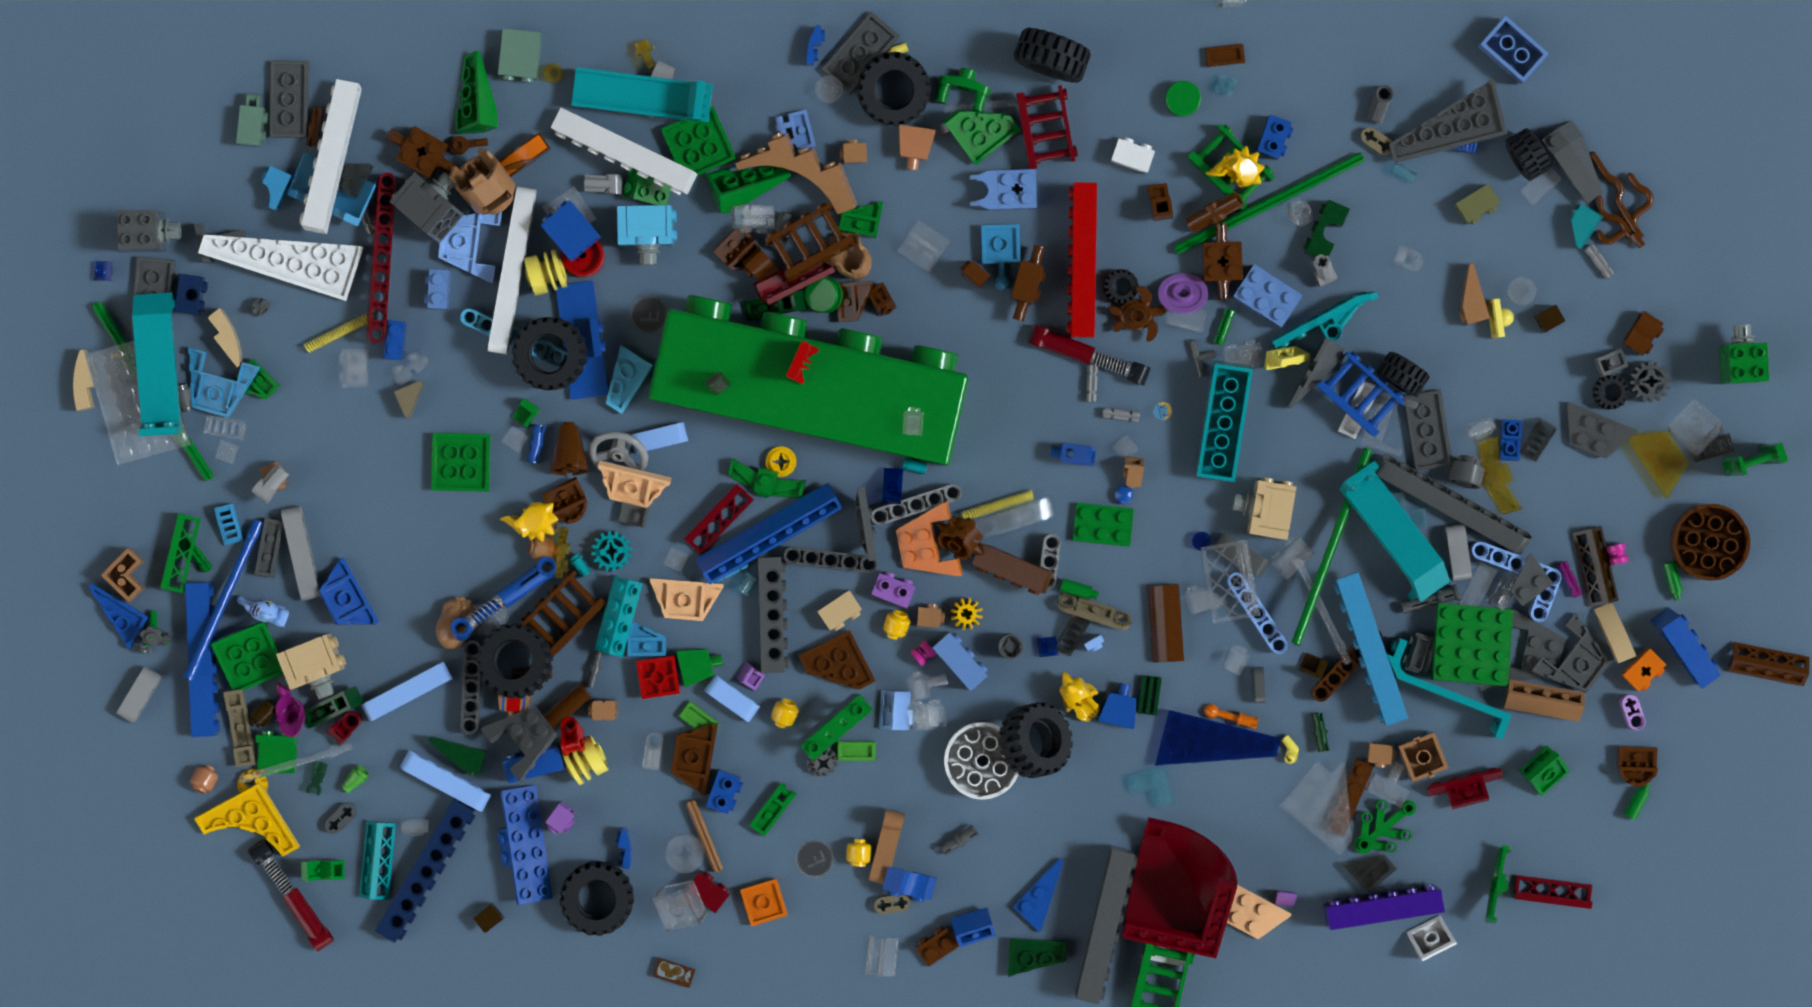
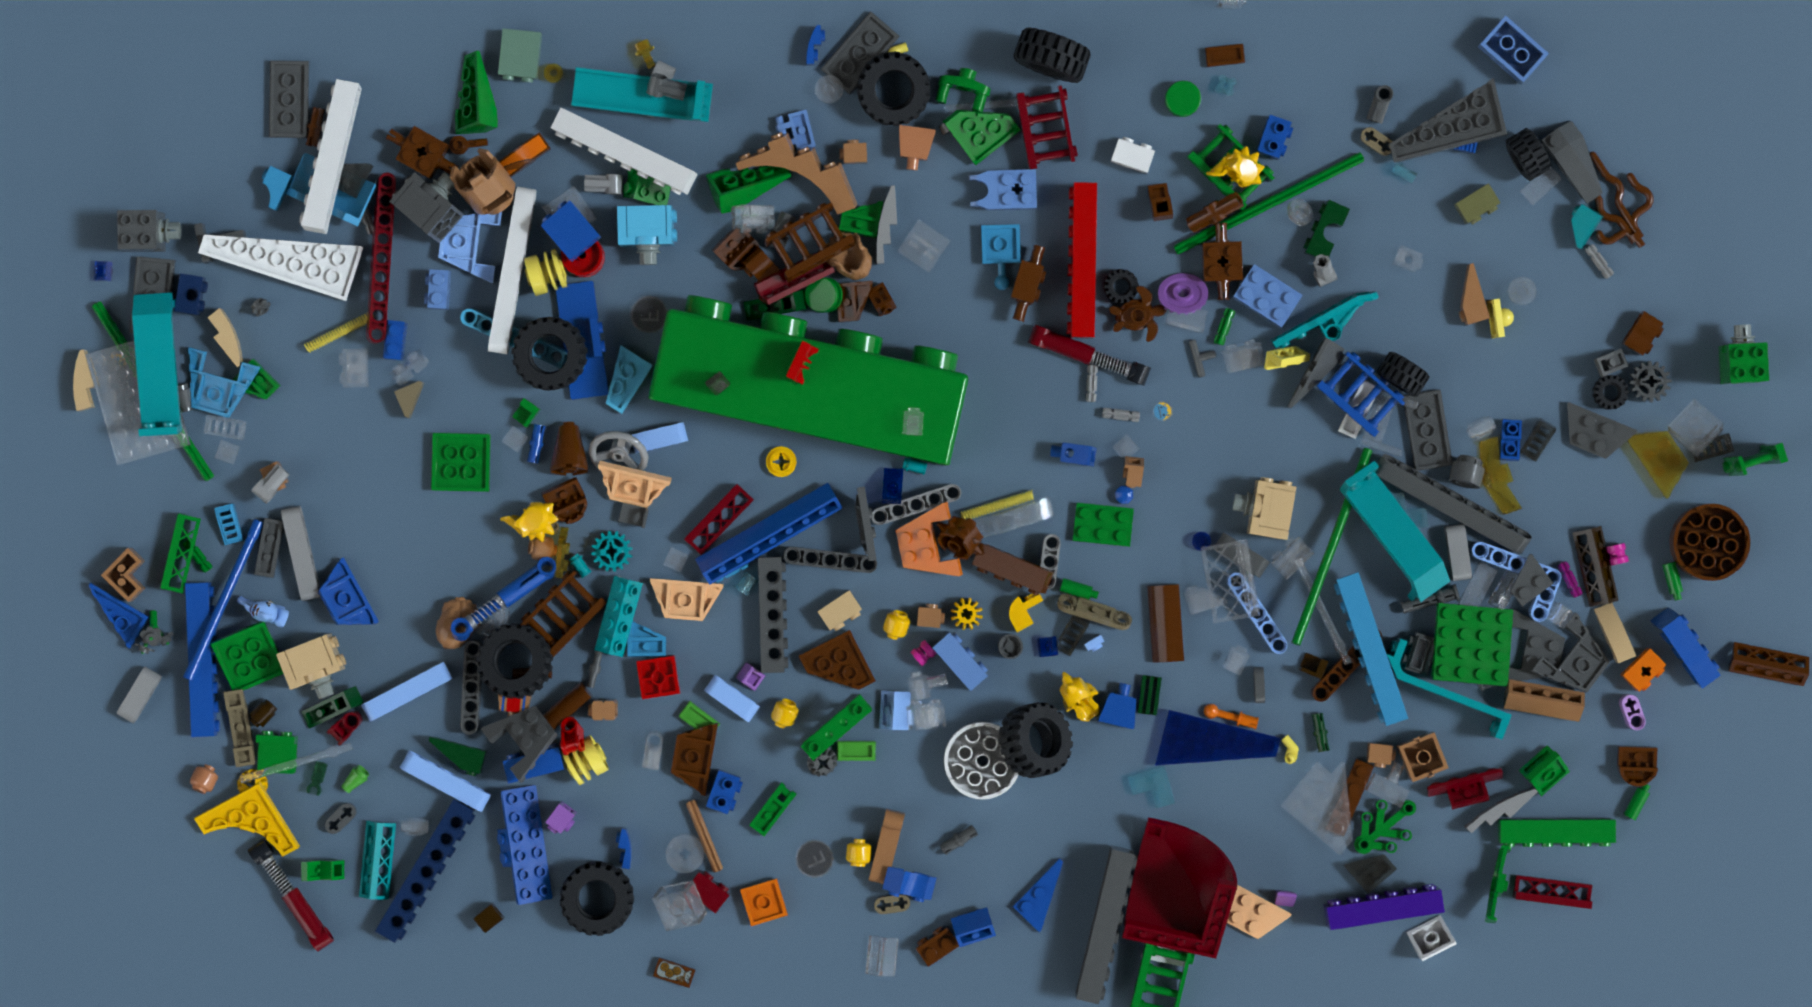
sand green brick [236,93,268,147] -> none
magenta hair [275,683,305,737] -> none
green plate [661,106,737,176] -> none
green torso [677,649,724,687] -> none
green plate [728,458,806,498] -> none
medium lavender brick [871,571,915,608] -> none
reddish brown brick [961,260,991,290] -> none
dark green wing [1008,938,1067,977] -> none
teal brick [1195,360,1253,482] -> none
dark brown panel [1534,305,1565,333] -> none
none -> dark grey piece [646,73,687,101]
none -> light grey slope [877,185,897,265]
none -> yellow brick [1009,593,1043,632]
none -> light grey slope [1464,788,1538,833]
none -> green brick [1498,818,1616,847]
none -> clear brick [1546,602,1574,629]

